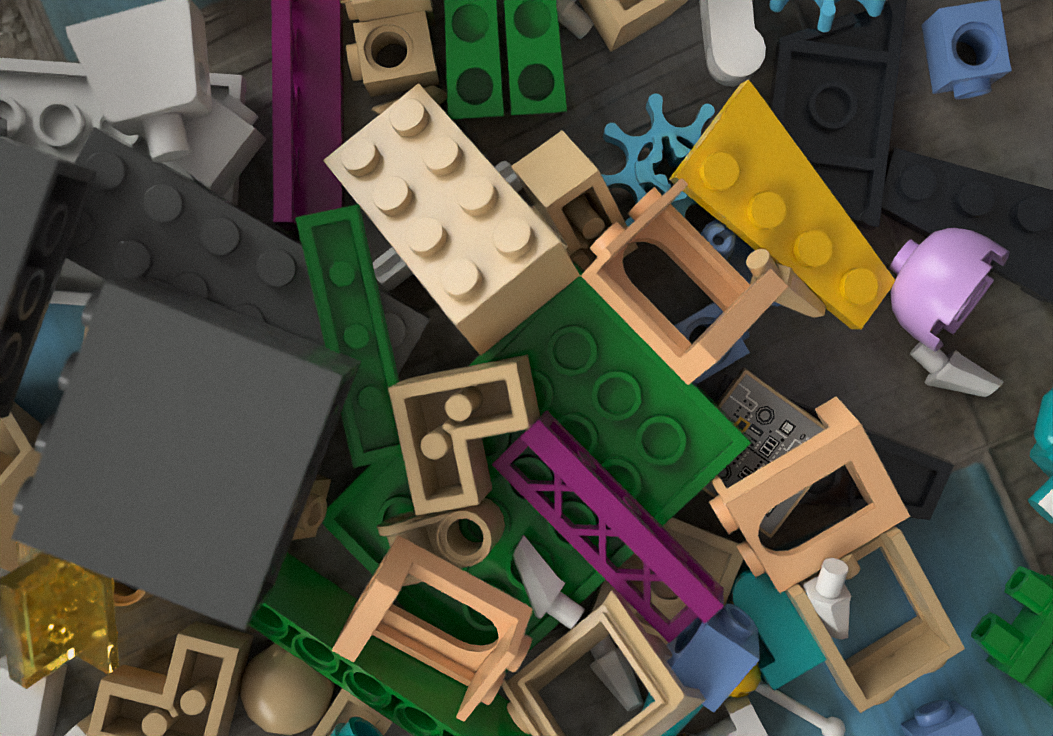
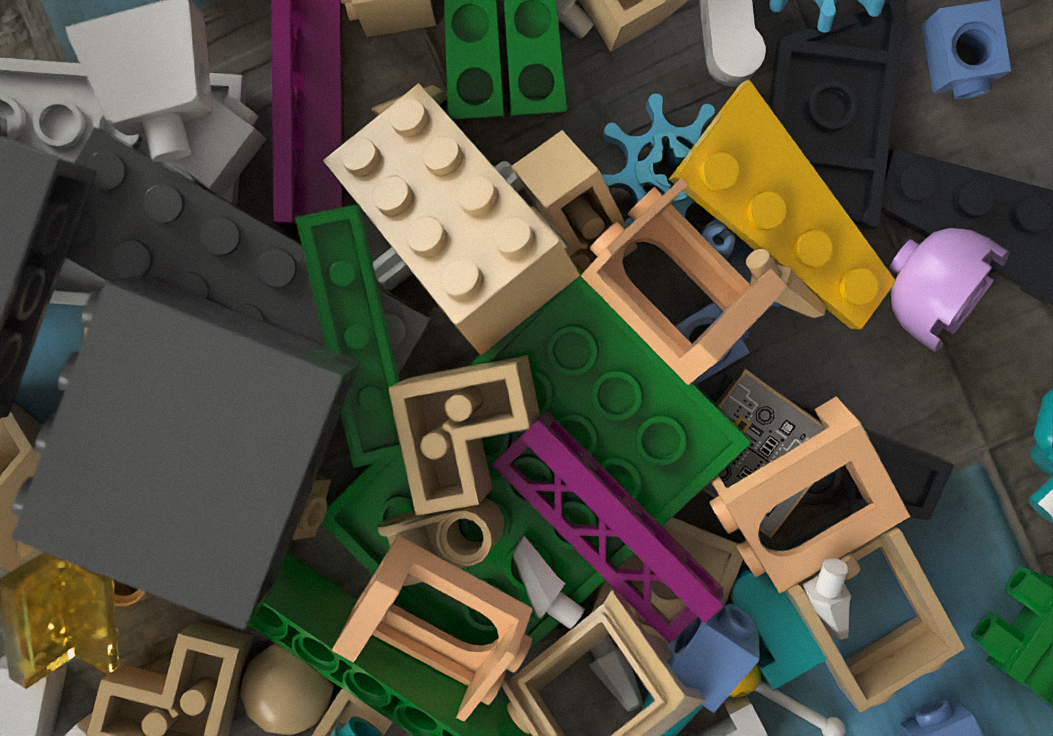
tan brick [346,11,440,97] -> none
white bar [910,342,1004,397] -> none

